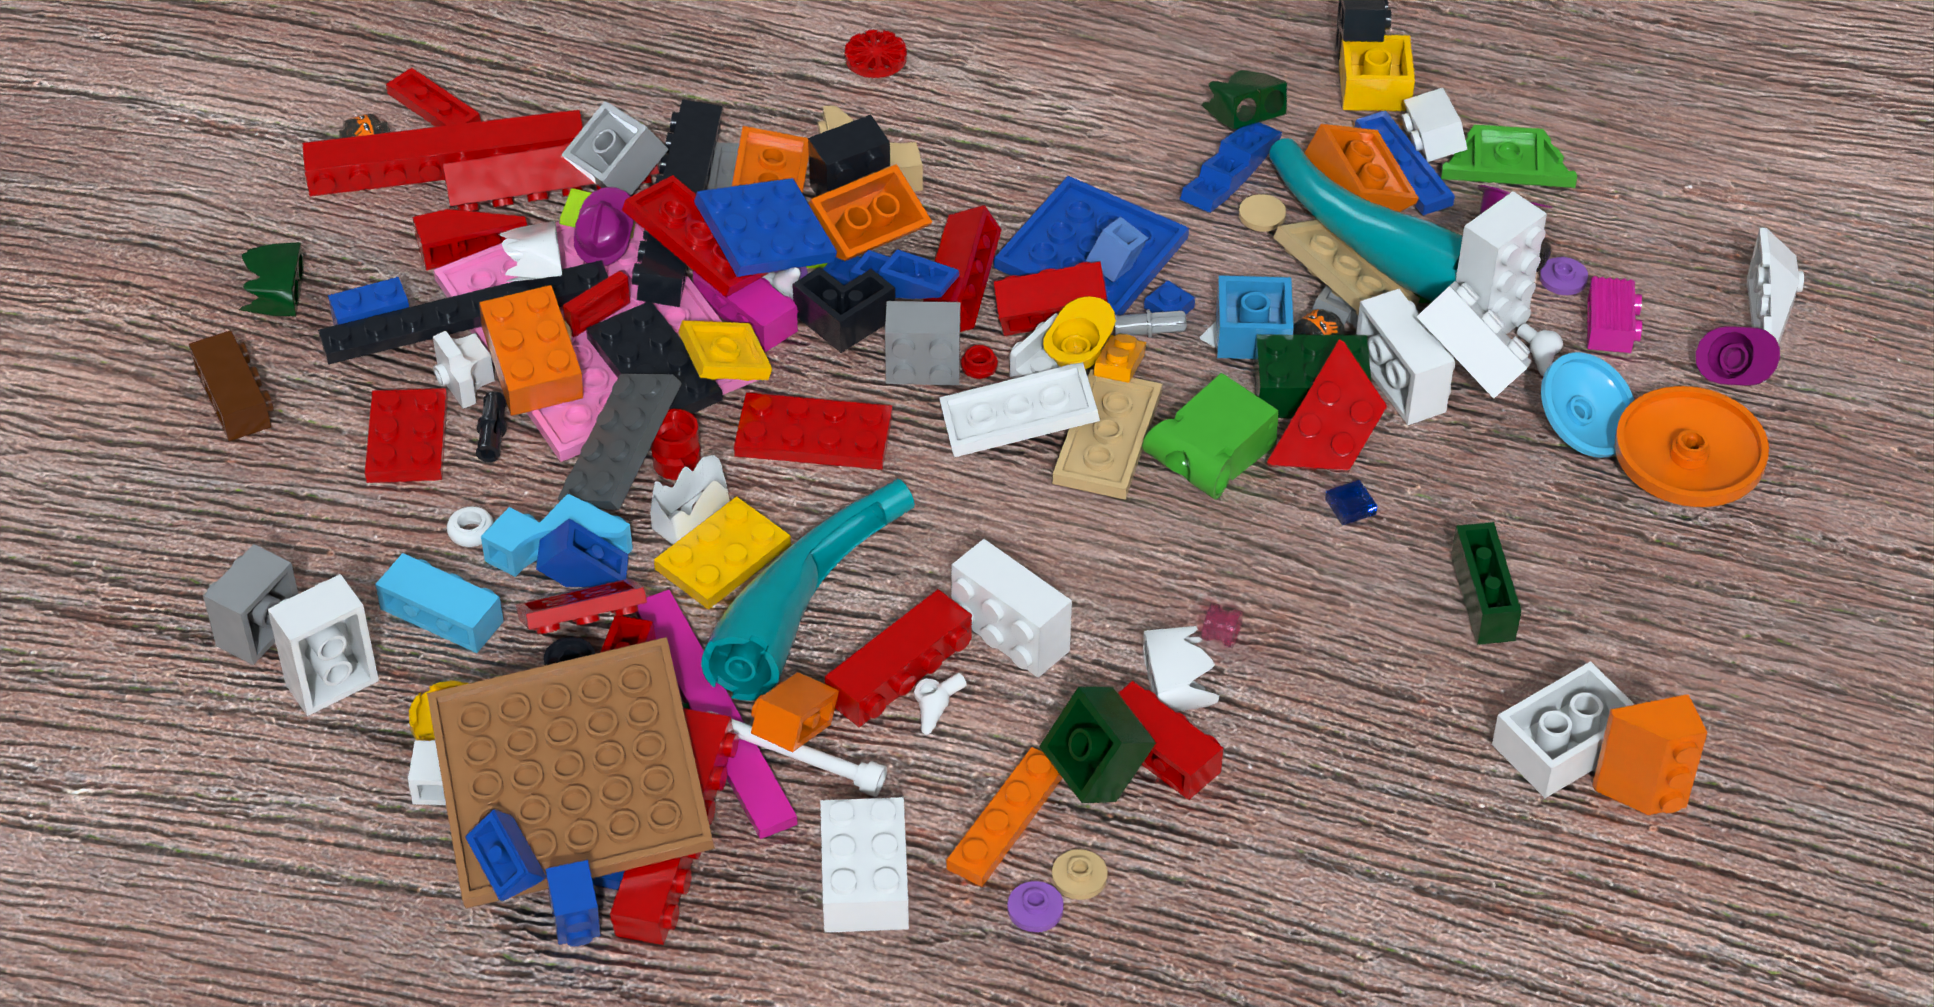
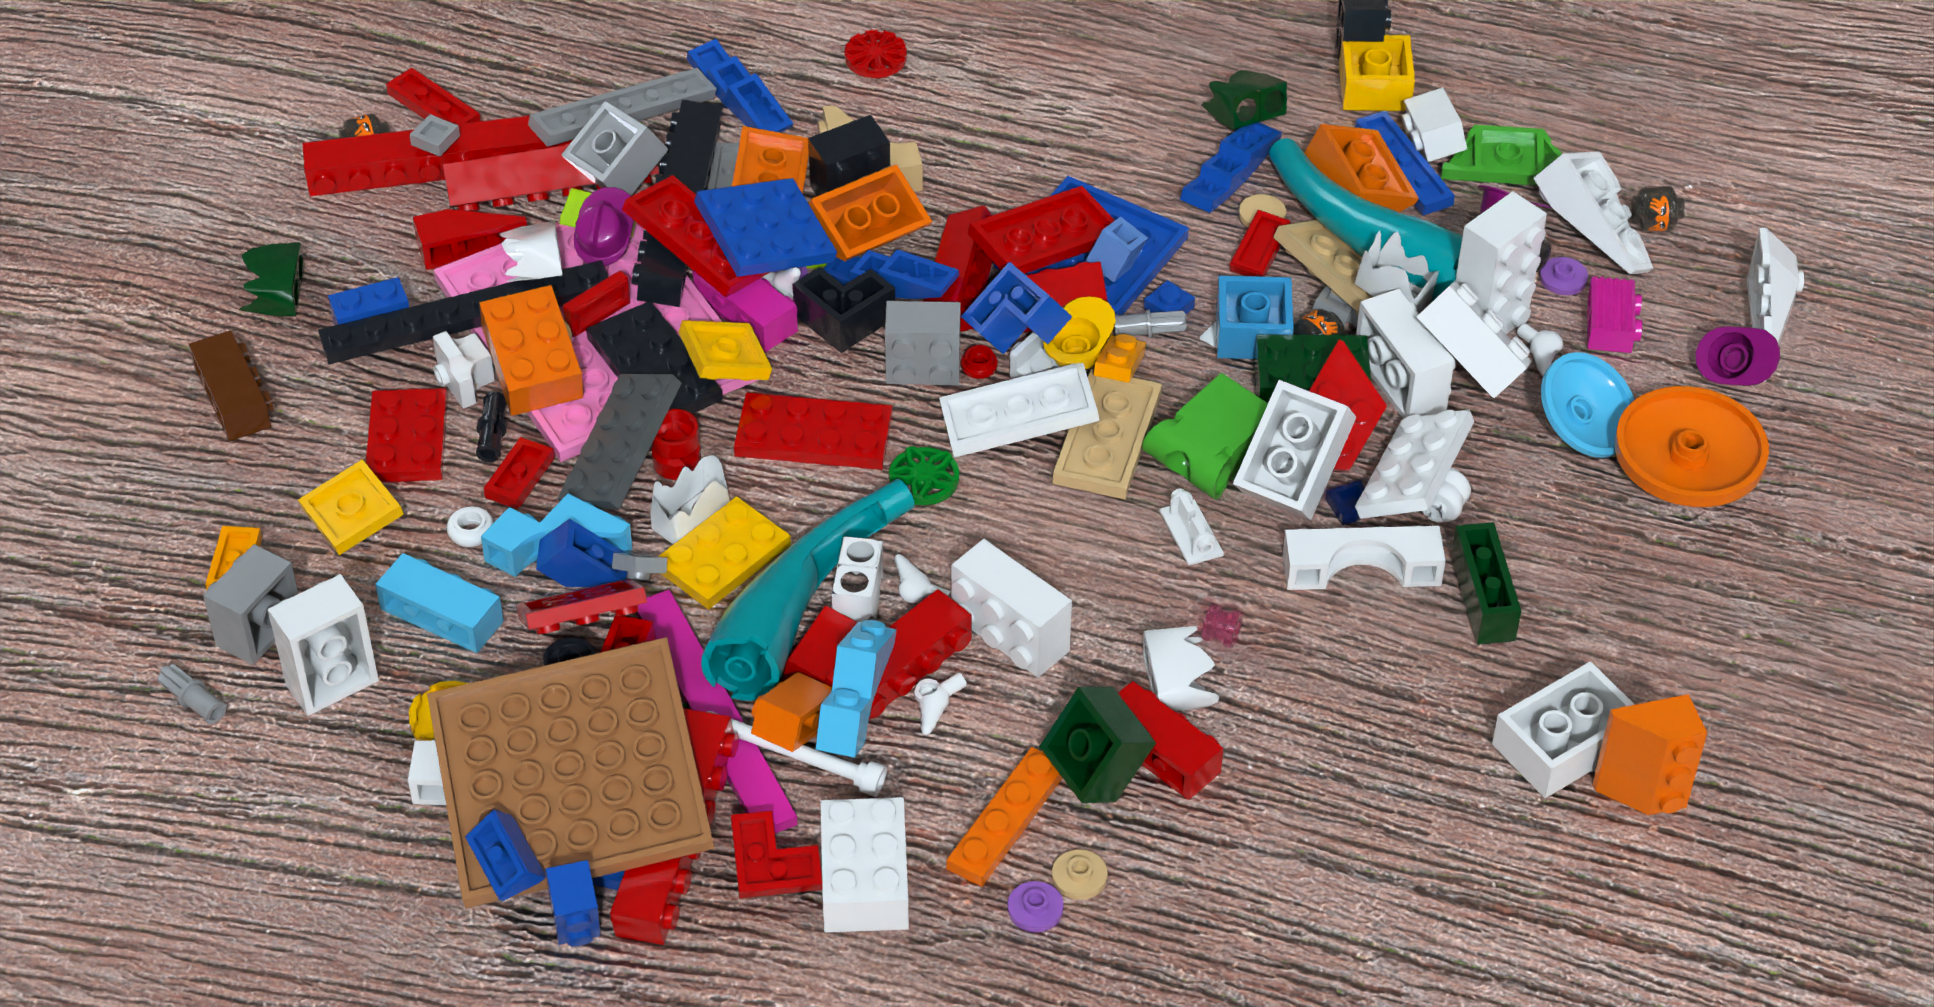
none -> light grey axle [157,664,227,724]
none -> light orange plate [205,526,262,590]
none -> yellow plate [298,459,404,555]
none -> light grey plate [410,114,460,156]
none -> red plate [483,437,555,509]
none -> light grey plate [528,68,717,147]
none -> light grey plate [612,553,667,580]
none -> blue slope [686,39,793,133]
none -> red plate [731,811,823,899]
none -> red hinge [782,605,858,684]
none -> medium azure arch [815,620,896,758]
none -> white piece [832,537,883,622]
none -> green wheel [889,446,959,505]
none -> white animal [895,554,951,603]
none -> blue brick [961,261,1072,355]
none -> red plate [967,186,1115,274]
none -> white hinge [1159,489,1224,566]
none -> red tile [1229,209,1291,277]
none -> white brick [1233,380,1356,520]
none -> white arch [1283,525,1446,590]
none -> white piece [1354,230,1439,313]
none -> white plate [1355,409,1475,519]
none -> white piece [1422,468,1471,522]
none -> white wedge [1534,151,1653,274]
none -> clear smoke head [1631,186,1685,232]

